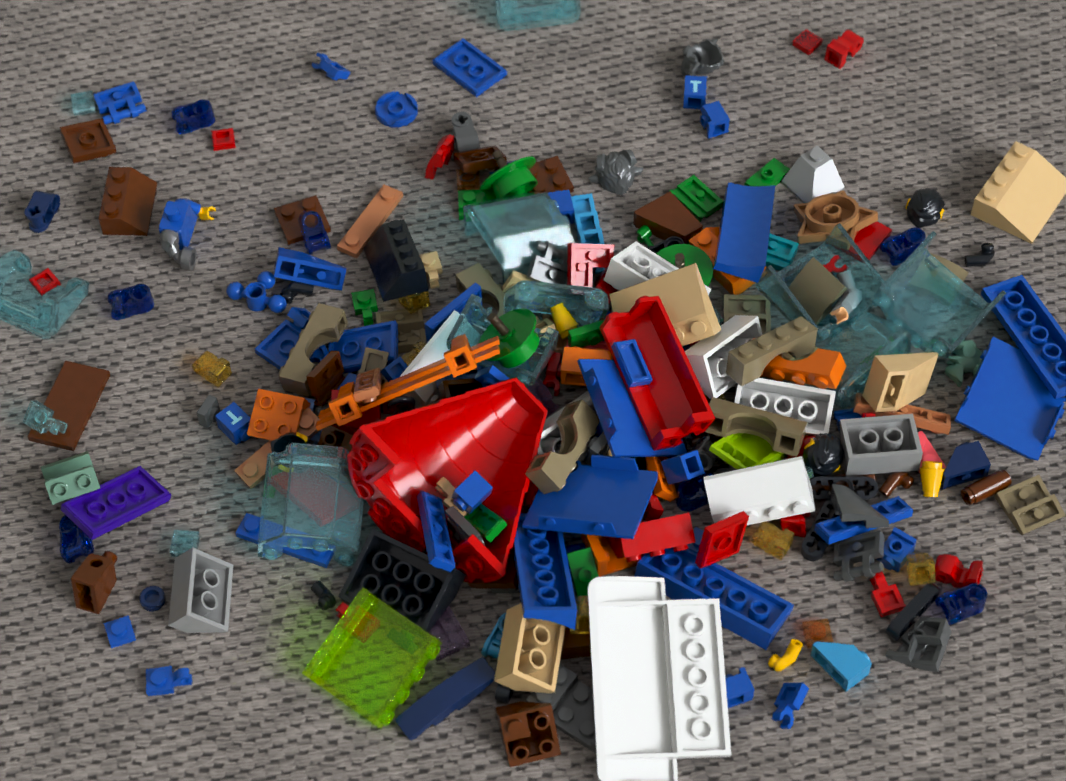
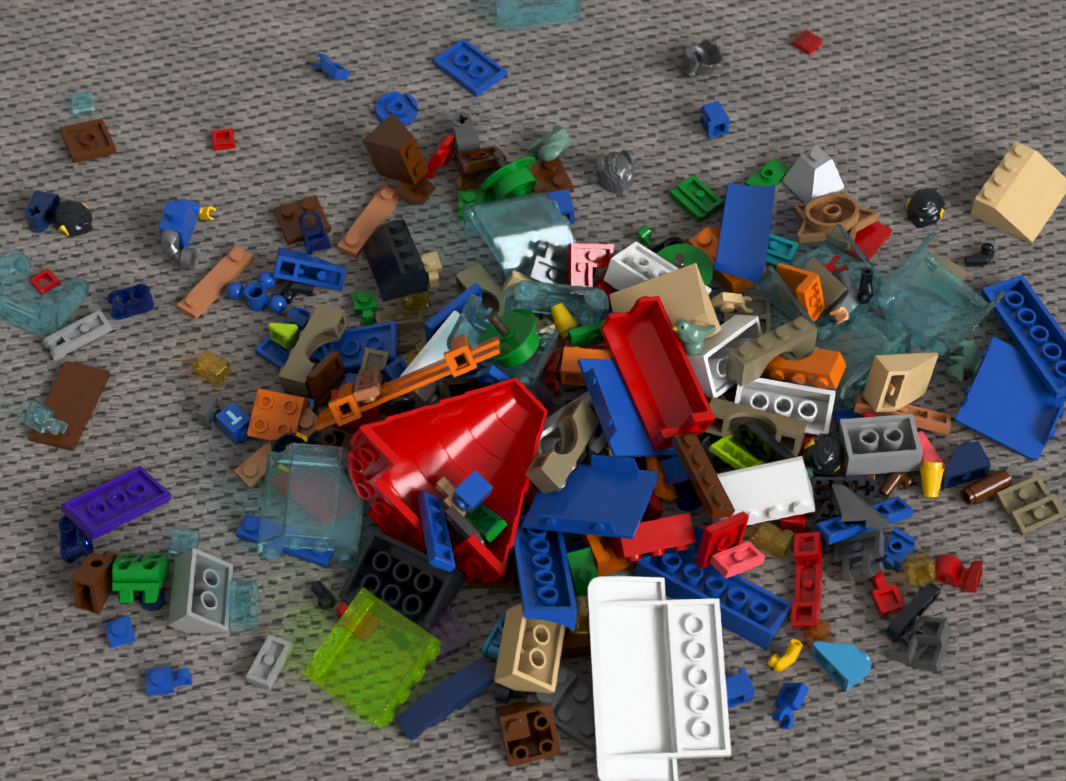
sand green panel [41,451,101,505] -> none
blue plate [93,81,147,125] -> none
reddish brown slope [99,167,157,236] -> none
clear blue piece [171,99,215,135] -> none
dark azure slope [571,193,605,274] -> none
blue tile [611,339,653,388] -> none
reddish brown slope [633,191,703,244] -> none
blue brick [683,75,707,109] -> none
red leg [824,30,864,69] -> none
clear blue piece [880,227,926,266] -> none
clear blue piece [935,583,987,625] -> none
none -> light grey plate [43,310,112,361]
none -> black hair [52,200,93,236]
none -> green hips [112,554,169,603]
none -> nougat plate [177,245,254,320]
none -> clear light blue slope [230,580,260,631]
none -> light grey plate [245,634,293,691]
none -> lime slope [268,323,299,350]
none -> reddish brown slope [363,114,429,185]
none -> reddish brown bracket [395,176,435,205]
none -> sand green animal [526,125,571,162]
none -> reddish brown plate [671,433,735,519]
none -> sand green animal [672,319,716,355]
none -> coral plate [709,541,765,579]
none -> tan plate [710,292,753,314]
none -> black beam [736,421,795,464]
none -> orange bracket [776,263,825,325]
none -> red slope [791,532,822,628]
none -> black arm [856,268,873,304]

